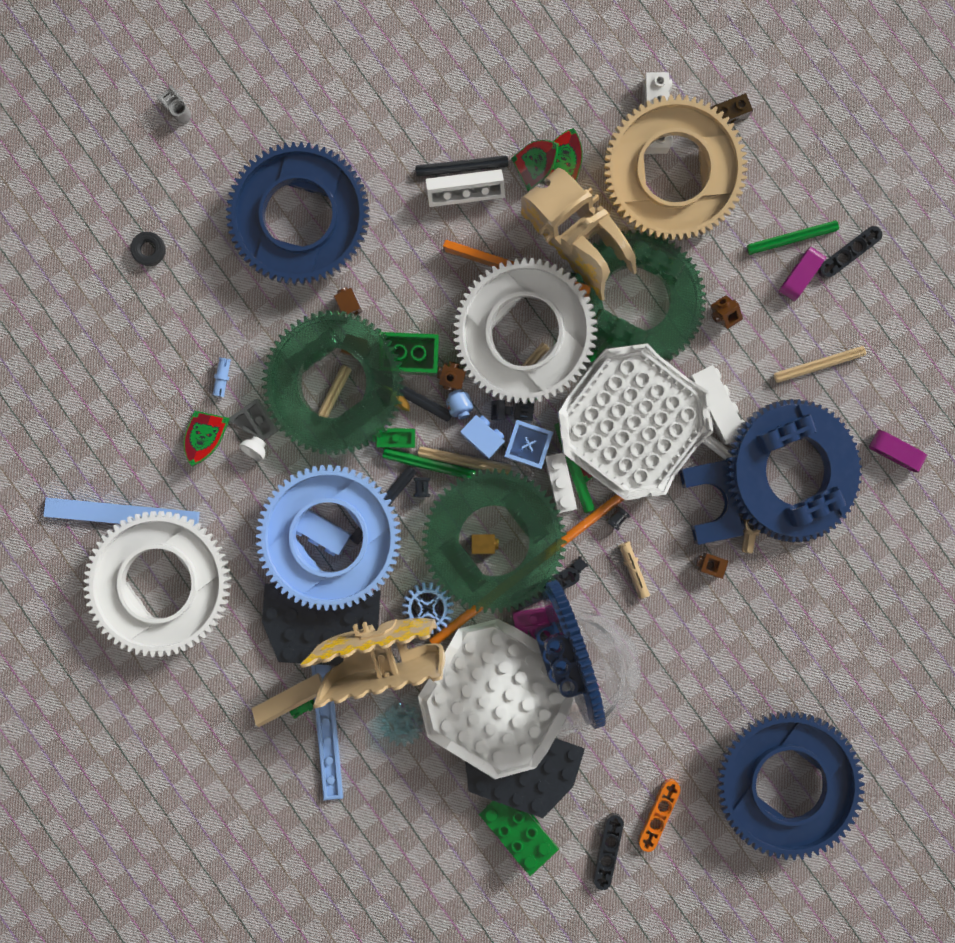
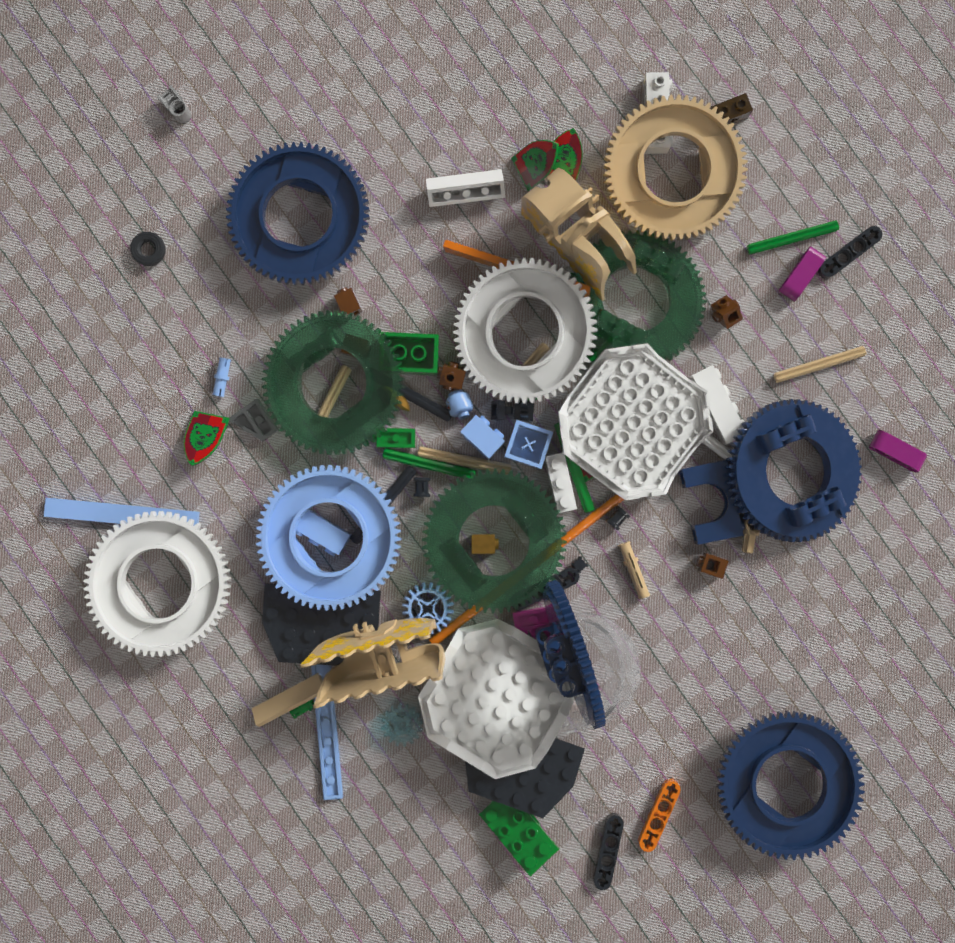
white piece [239,436,266,461] -> none
black axle [415,155,509,177] -> none

